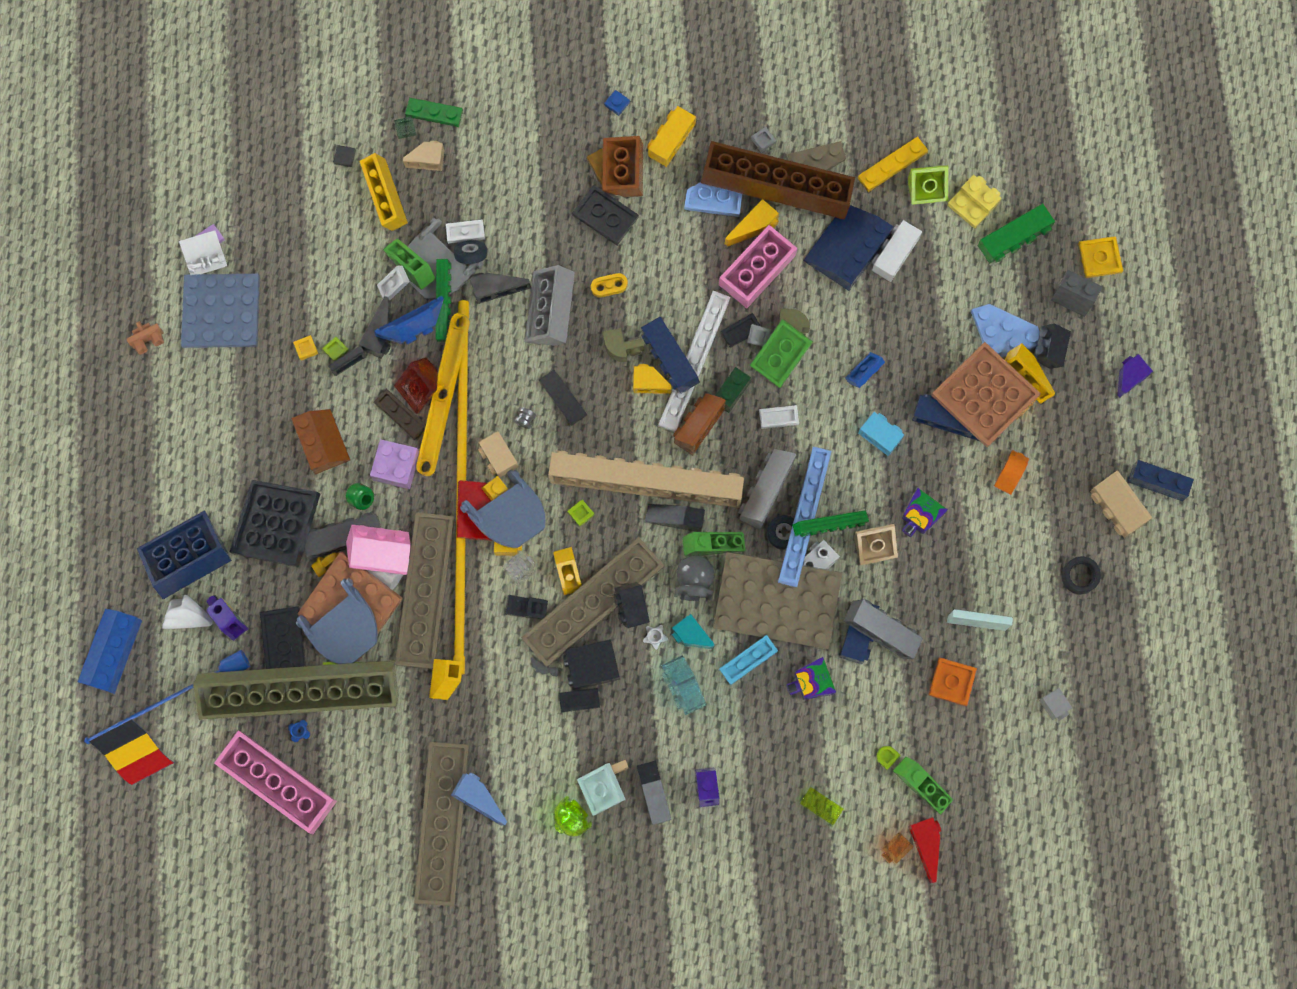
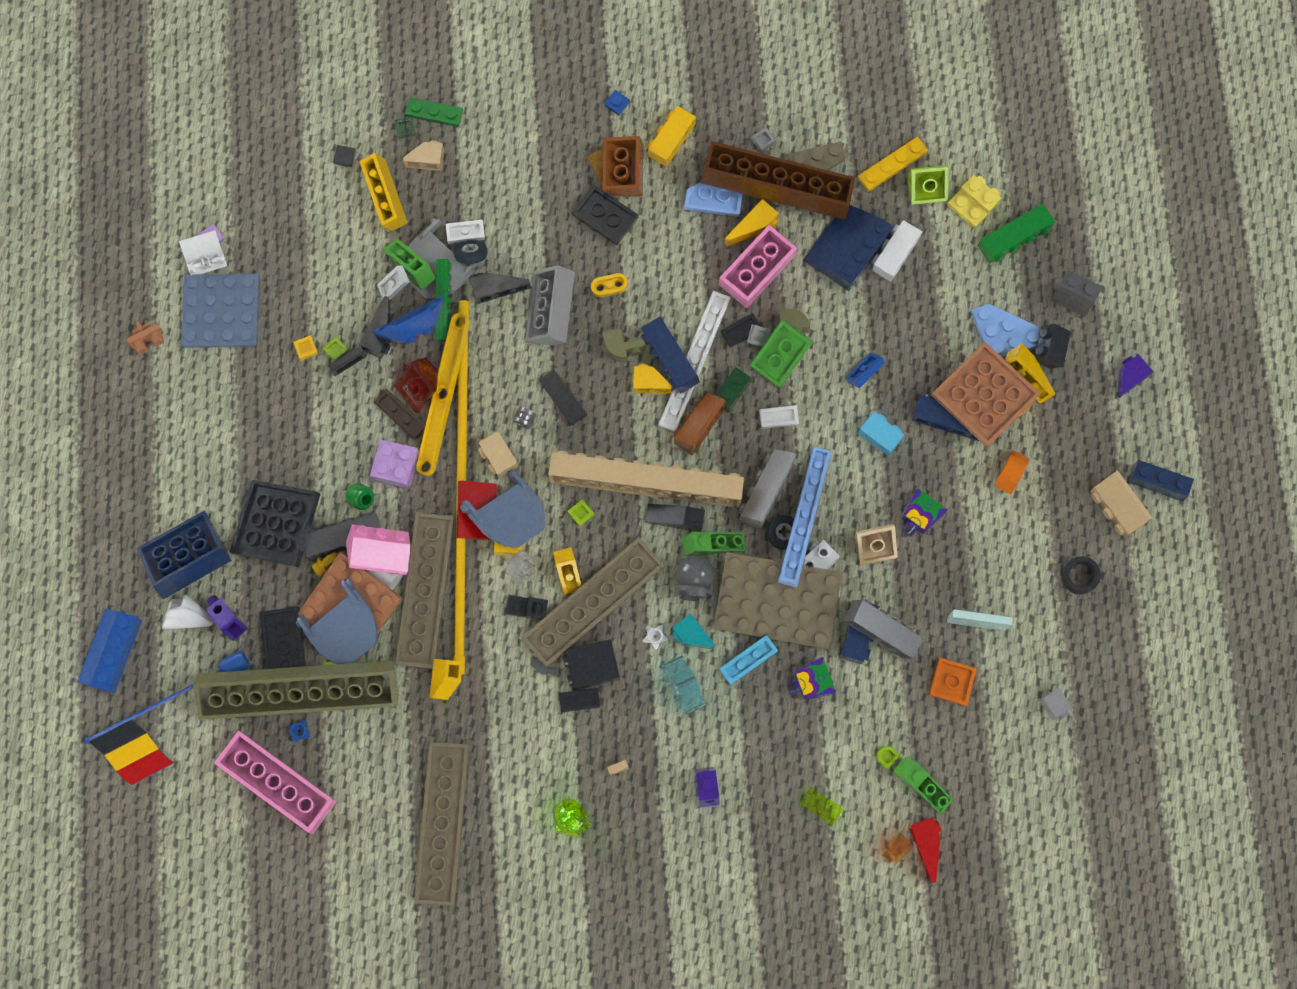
dark orange slope [291,409,351,475] -> none
medium blue slope [451,773,507,826] -> none
yellow plate [482,476,509,501] -> none
light aqua tile [577,763,626,816] -> none
black brick [613,582,650,628] -> none
slope [637,760,672,825] -> none
green piece [792,510,869,537] -> none
yellow tile [1078,236,1123,278] -> none

